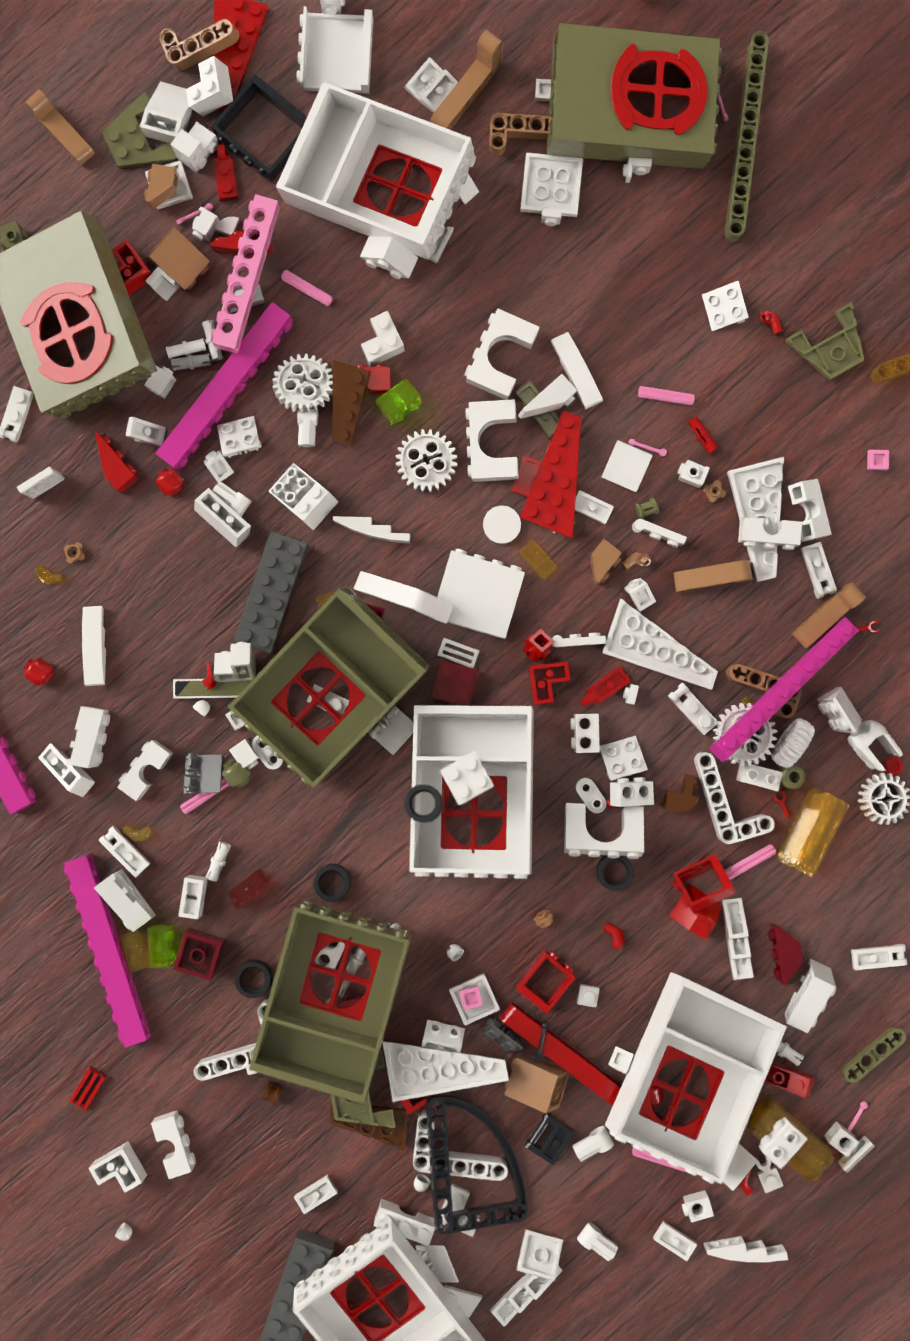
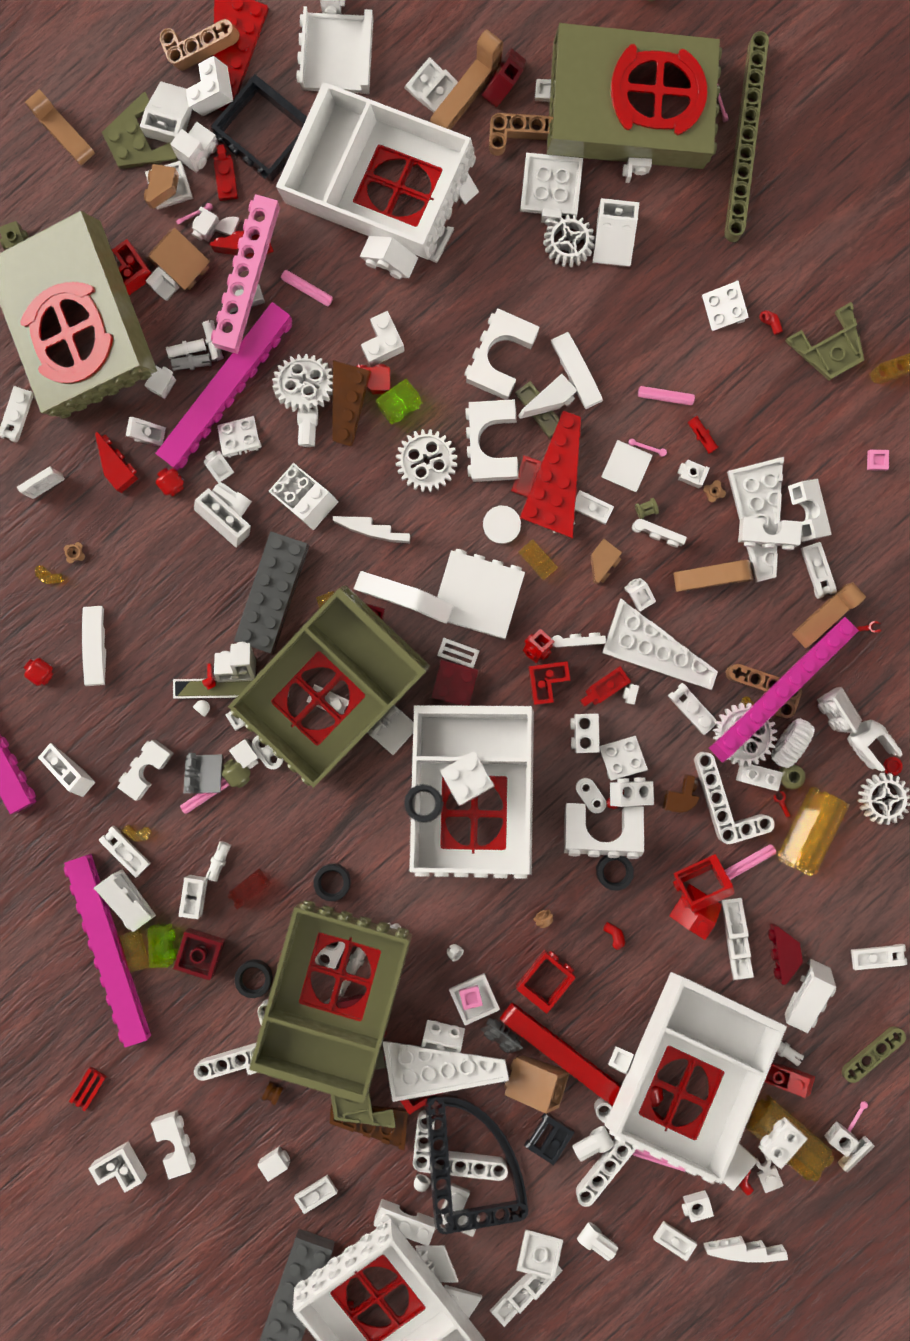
white wedge [65,706,110,768] -> none
white hinge [115,1222,132,1241] -> none
black hinge [534,1021,549,1062] -> none
white plate [577,984,600,1008] -> none
medium nougat arm [621,552,651,570] -> none
none -> white brick [257,1146,290,1182]
none -> dark red slope [481,48,526,108]
none -> white gear [543,214,595,268]
none -> white beam [576,1098,636,1207]
none -> white slope [593,198,639,267]

